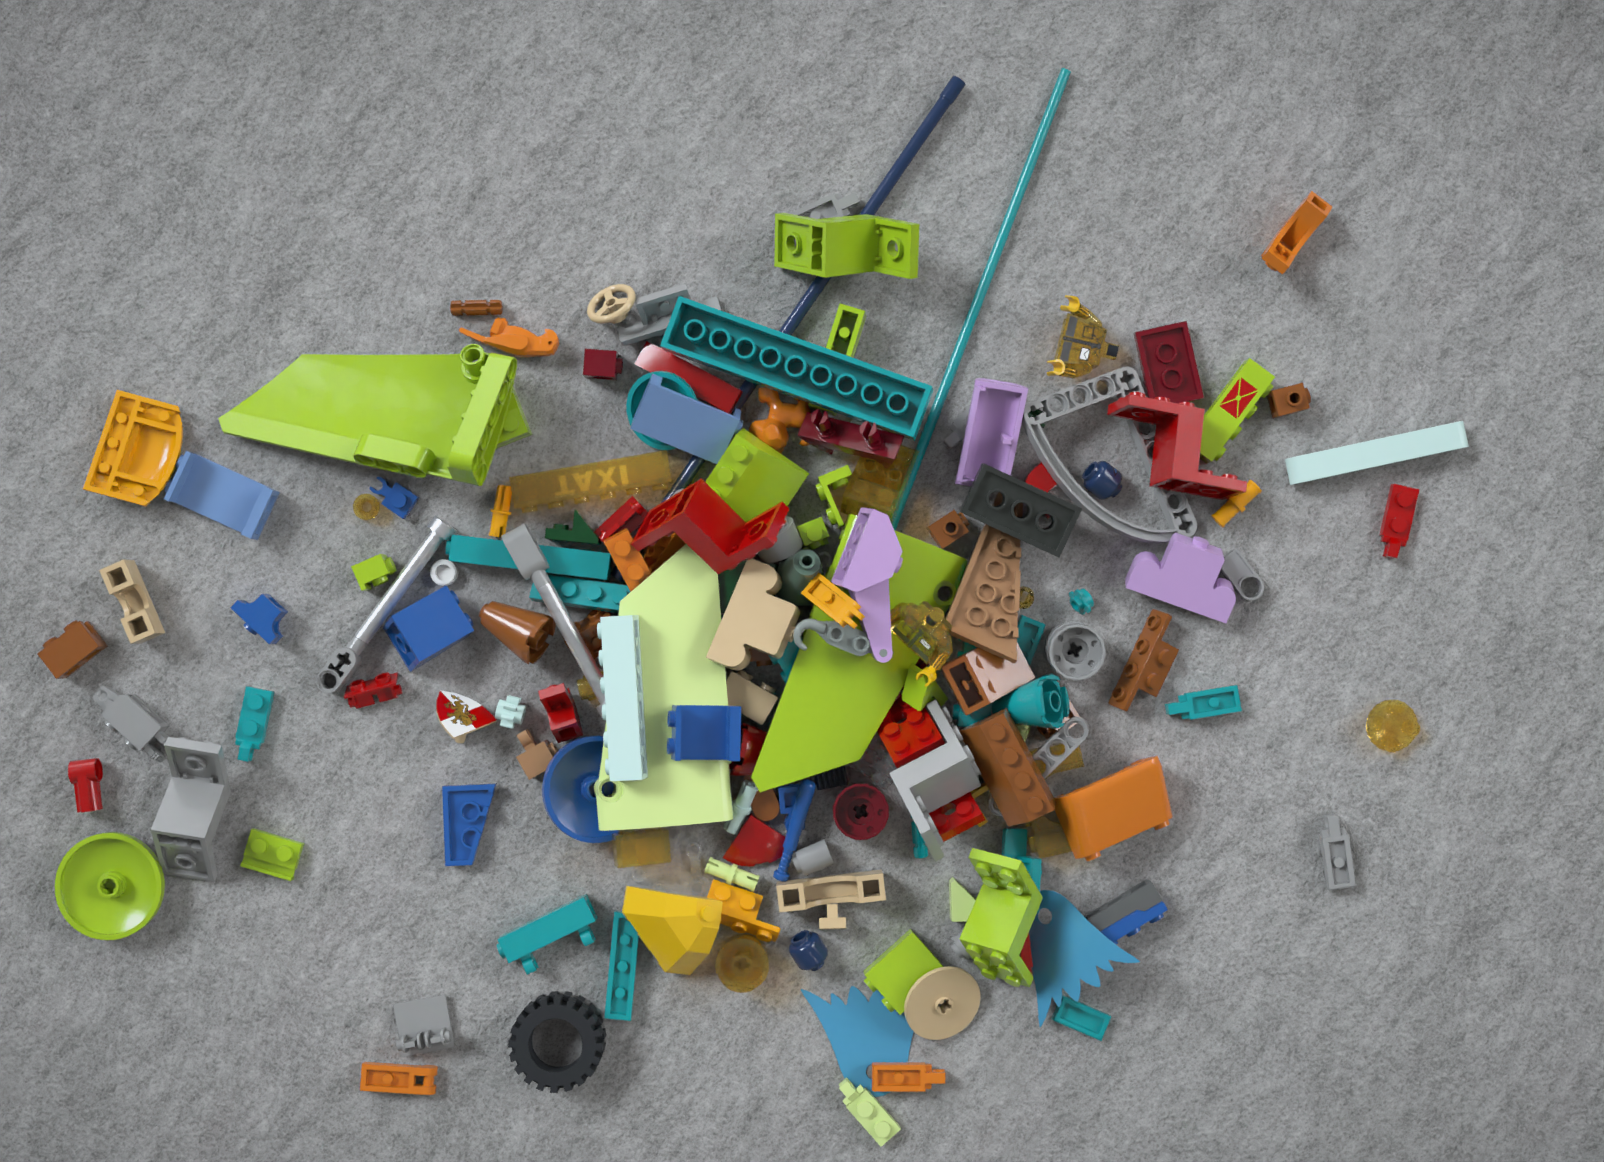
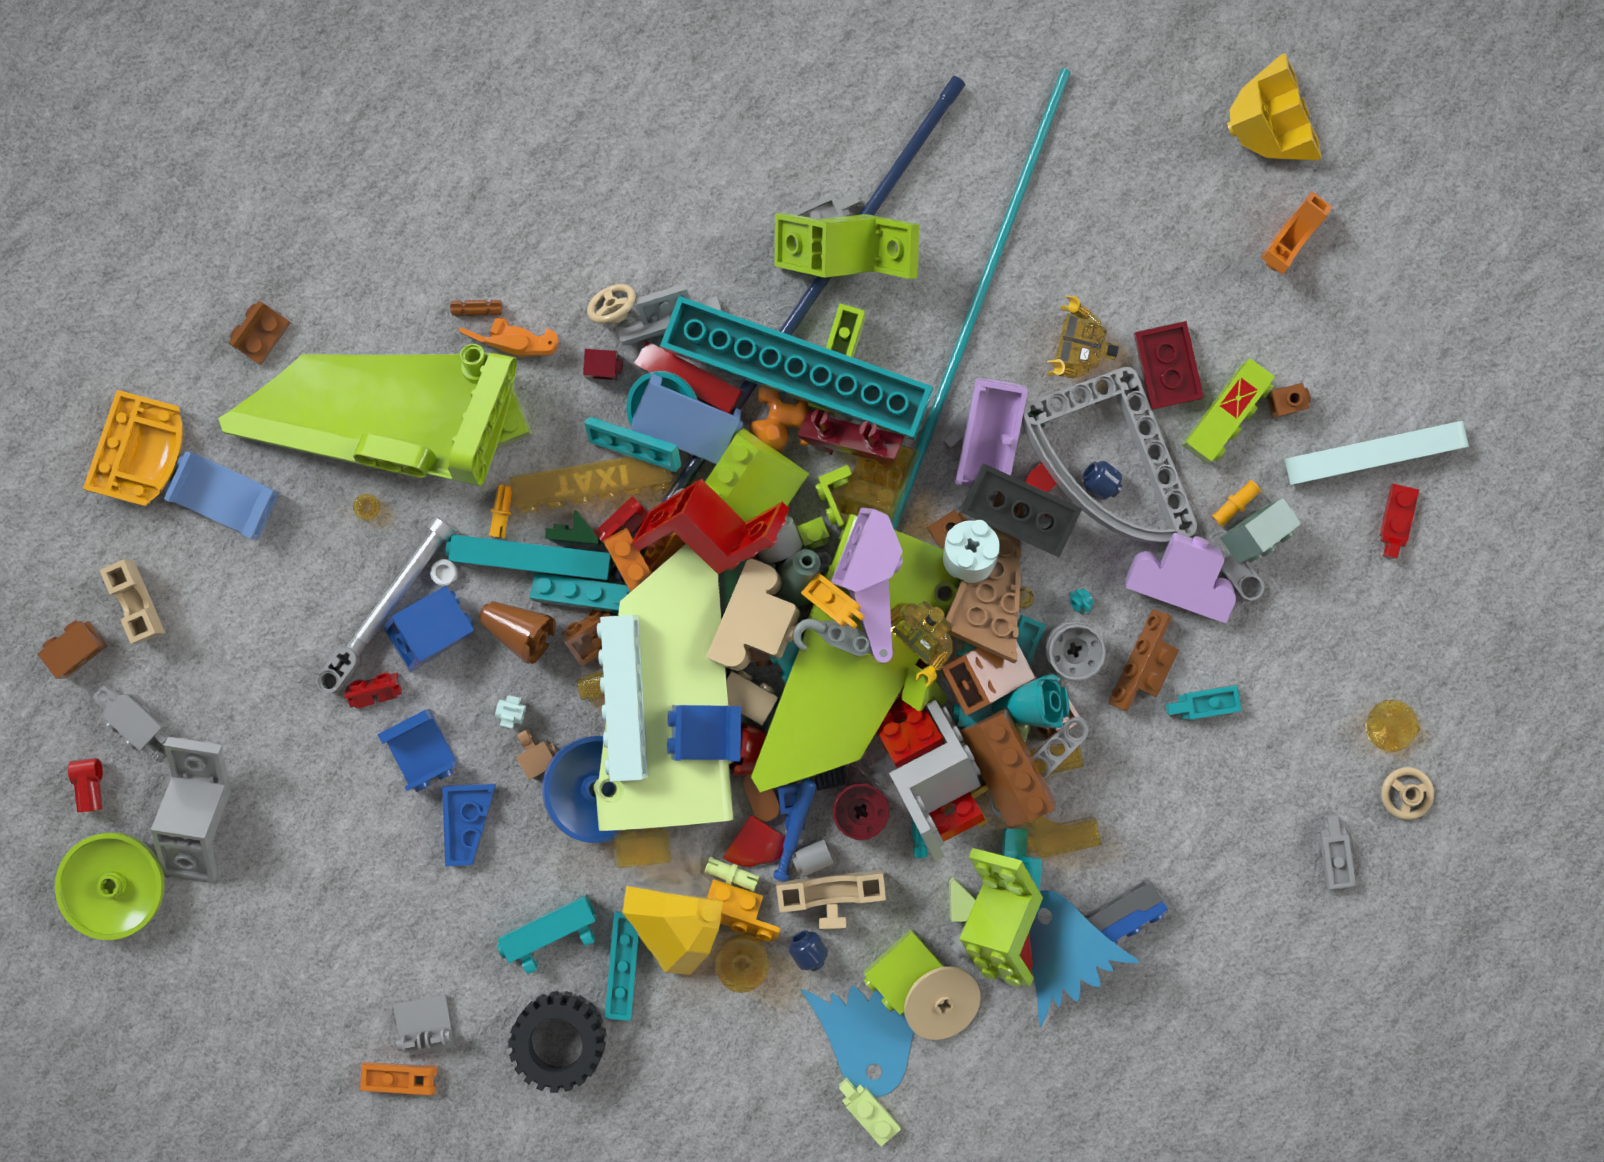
blue brick [230,594,288,644] -> none
teal hinge [235,686,274,762] -> none
lime plate [240,828,304,881] -> none
lime brick [351,554,397,591] -> none
blue plate [370,477,419,519] -> none
shield [436,690,497,743] -> none
piece [501,523,605,719] -> none
red brick [538,683,583,743] -> none
light aqua pin [723,780,758,835] -> none
orange hinge [872,1062,946,1092] -> none
teal tile [1051,994,1111,1041] -> none
orange windscreen [1054,756,1173,861] -> none
red bracket [1107,392,1247,500] -> none
none -> dark orange bracket [229,301,291,365]
none -> blue panel [377,709,459,792]
none -> teal plate [584,416,681,472]
none -> light aqua brick [943,520,999,583]
none -> brick [1220,497,1301,564]
none -> yellow brick [1227,53,1322,160]
none -> tan piece [1381,767,1434,820]

